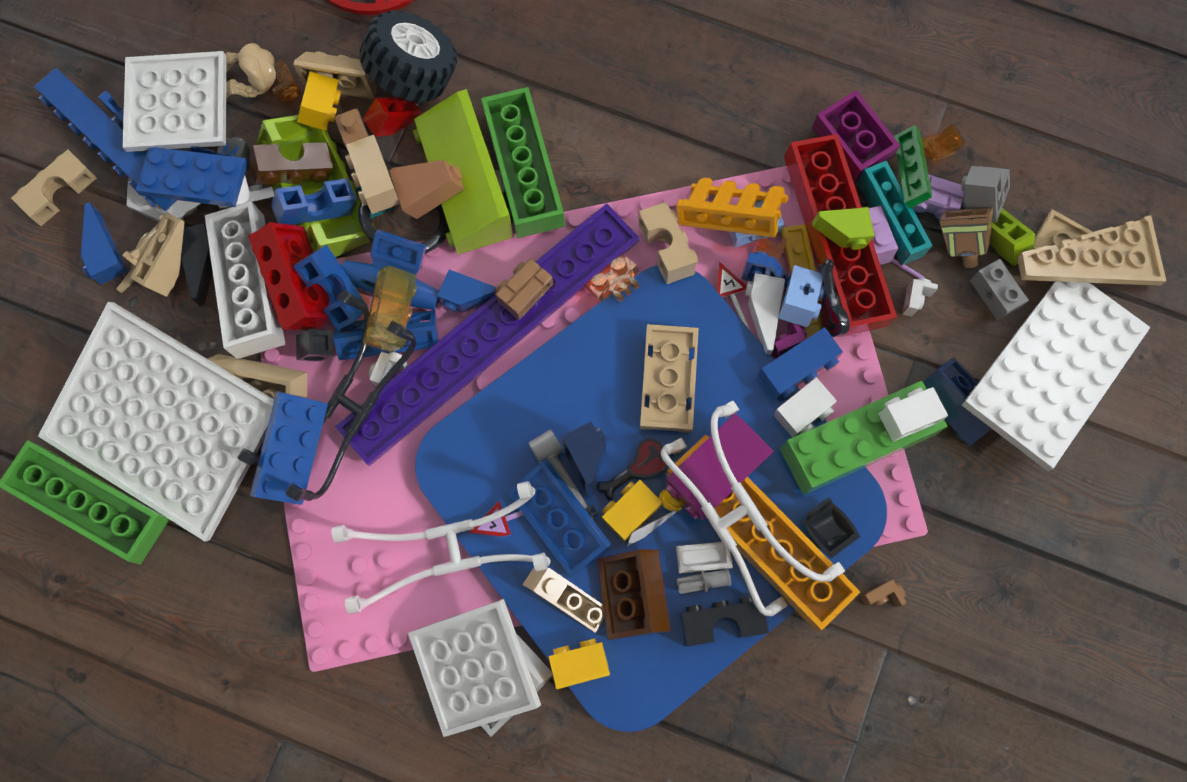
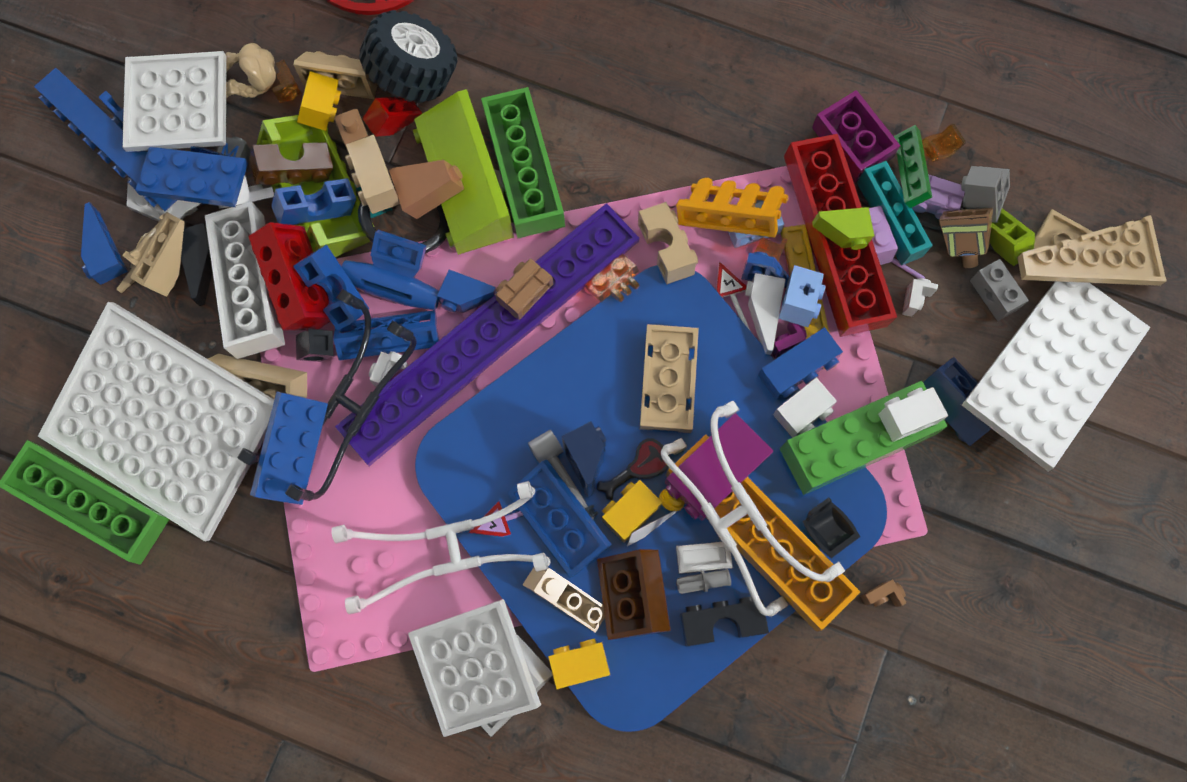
tan arch [11,149,96,226] -> none
clear yellow brick [363,265,417,353] -> none
black piece [817,259,850,337] -> none

